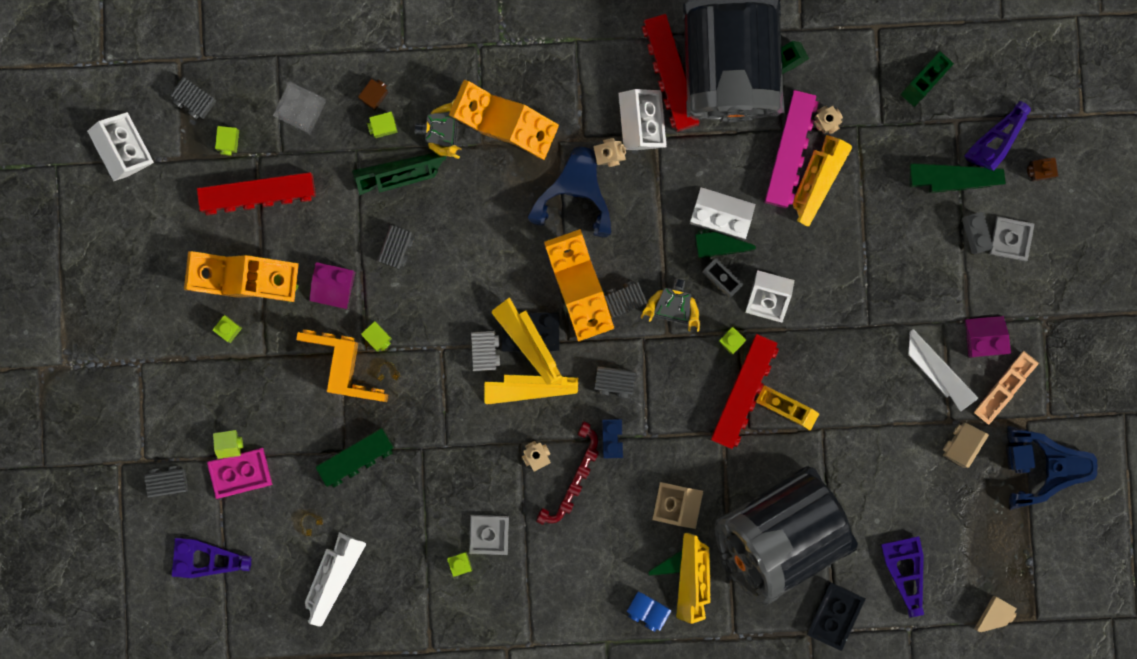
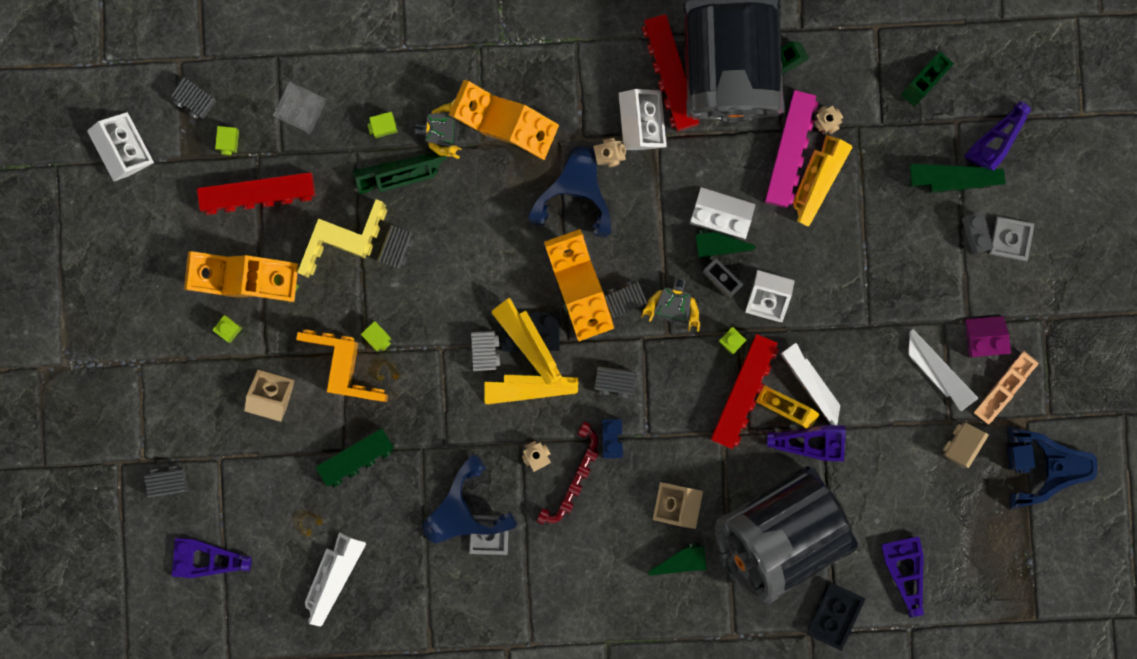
dark pink tile [207,448,273,499] -> none
lime brick [213,430,243,459] -> none
magenta slope [310,262,356,309] -> none
reddish brown brick [358,79,388,111] -> none
lime brick [447,552,473,577] -> none
blue brick [627,591,672,632] -> none
yellow wedge [676,533,710,624] -> none
tan slope [974,596,1017,632] -> none
reddish brown brick [1027,158,1058,181] -> none
none -> tan slope [244,370,295,422]
none -> light yellow bracket [297,200,387,278]
none -> dark blue animal [422,454,517,544]
none -> dark purple plate [767,425,846,462]
none -> white wedge [780,343,840,425]

